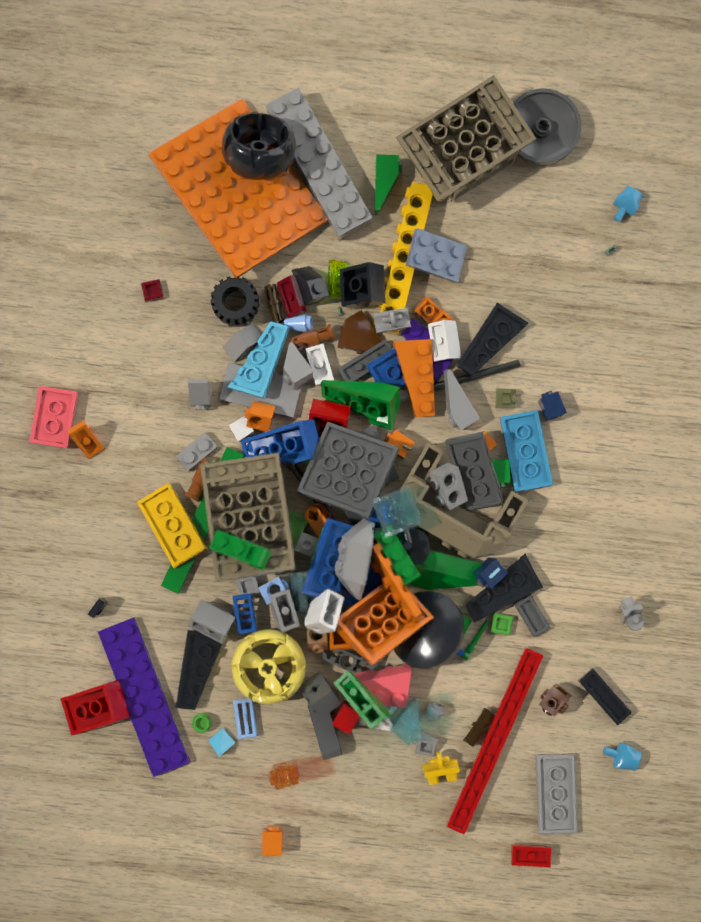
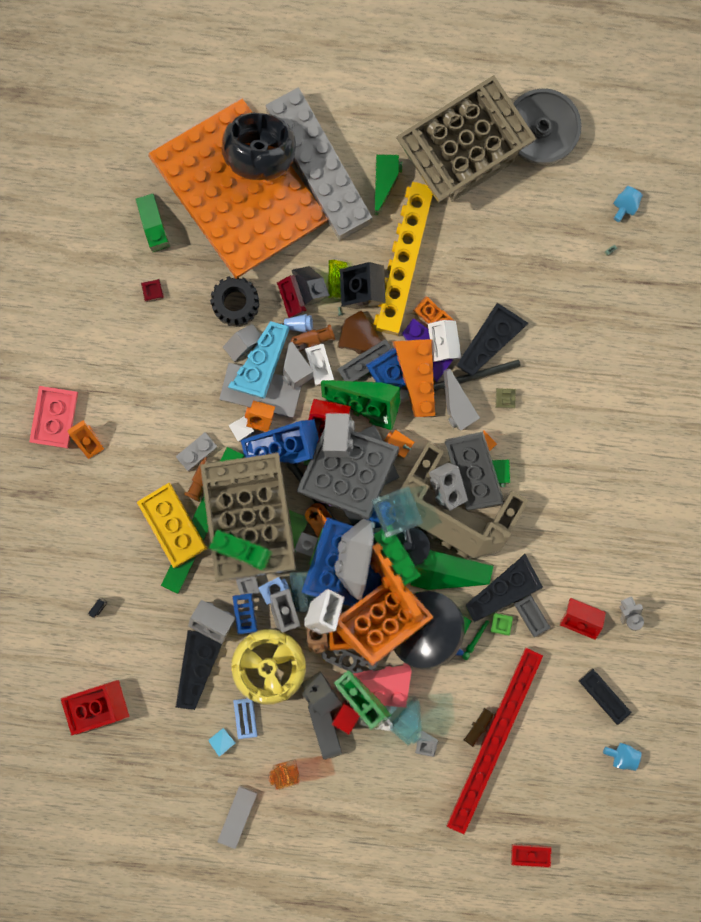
dark purple plate [98,617,190,777] -> none
light grey slope [188,379,211,410] -> none
bright green plate [192,713,212,733] -> none
orange brick [262,825,283,856] -> none
dark brown pin [265,284,284,323] -> none
light grey hips [373,308,411,333] -> none
sand blue plate [406,228,467,283] -> none
yellow hips [422,752,460,785] -> none
light grey plate [427,702,446,719] -> none
dark blue brick [472,557,507,589] -> none
dark azure plate [499,410,553,492] -> none
light grey tile [535,754,578,834] -> none
dark blue brick [538,390,567,422] -> none
reddish brown brick [539,684,572,717] -> none
none -> green slope [135,193,170,252]
none -> light grey tile [217,786,257,849]
none -> light grey brick [323,414,355,458]
none -> red panel [560,598,606,640]

